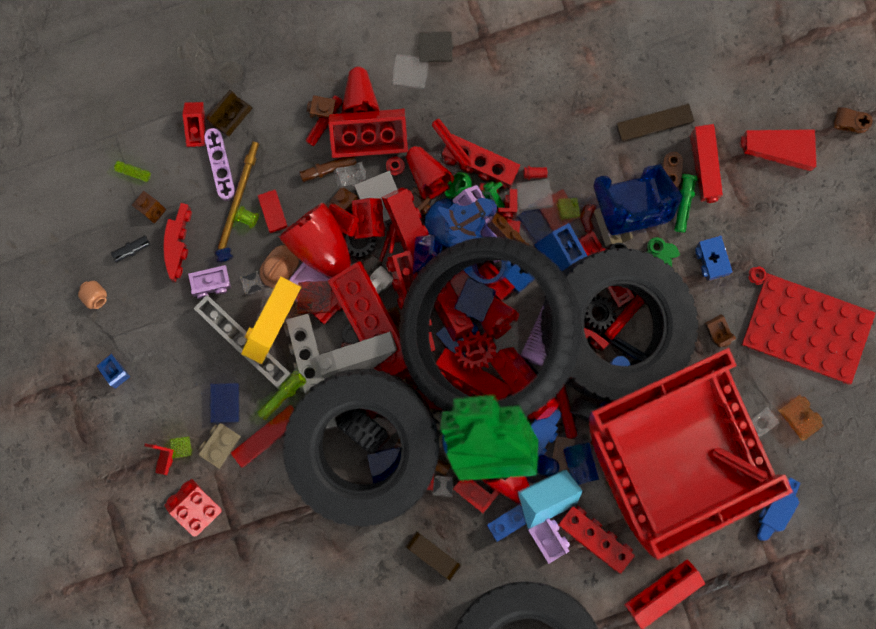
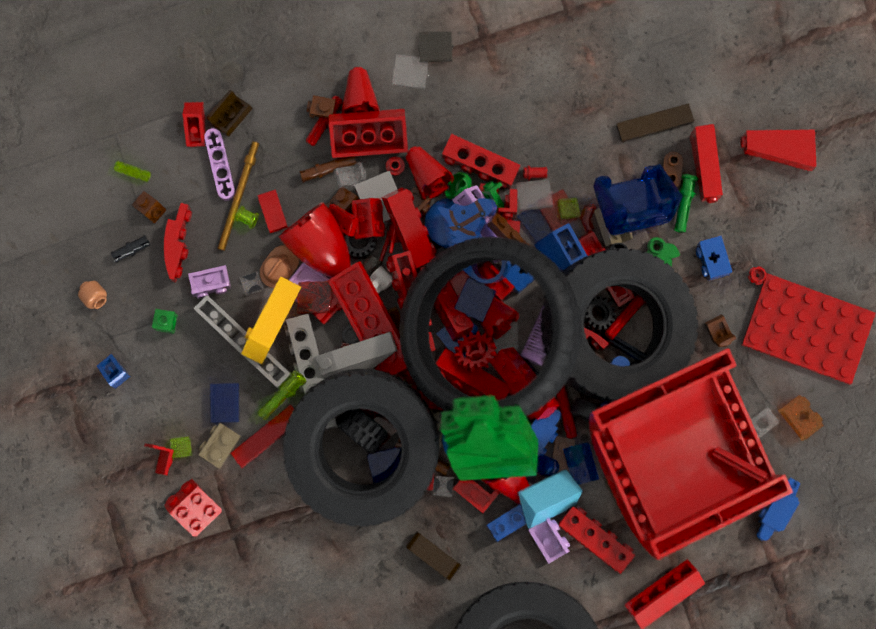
clear blue bush [215,248,234,263] -> none
clear blue slope [412,235,442,275] -> none
red axle [432,118,471,168] -> none
reddish brown piece [833,107,873,133] -> none
none -> green brick [152,309,178,334]

